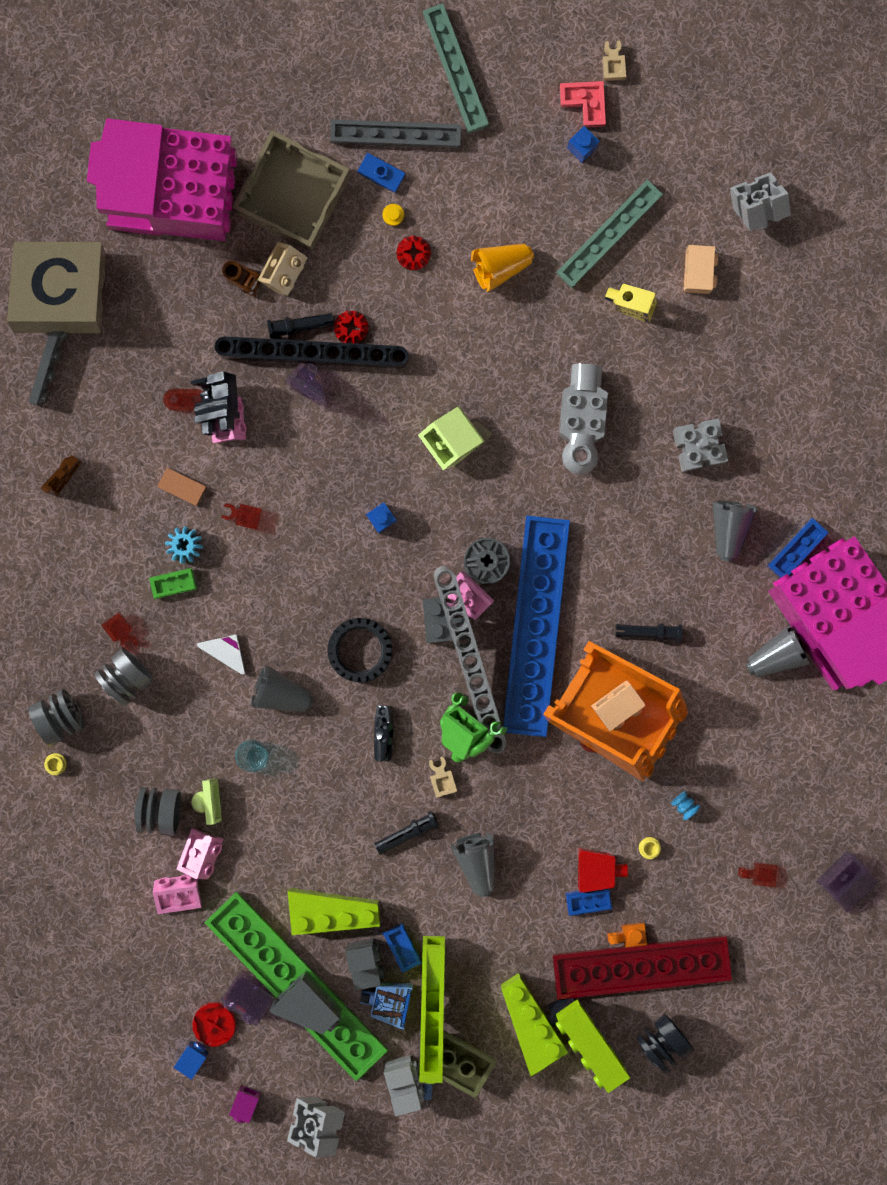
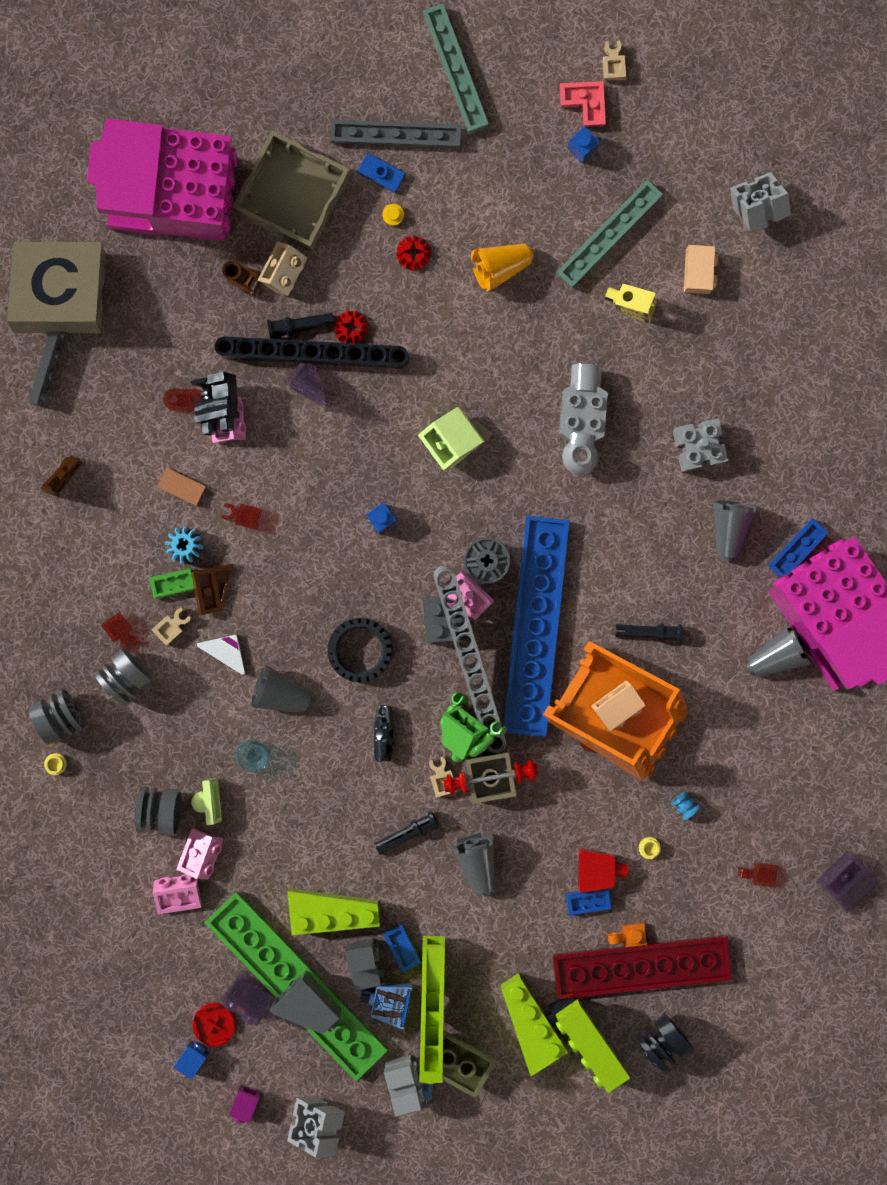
none -> tan plate [152,608,192,646]
none -> reddish brown wing [191,563,234,615]
none -> dark tan brick [443,751,539,804]

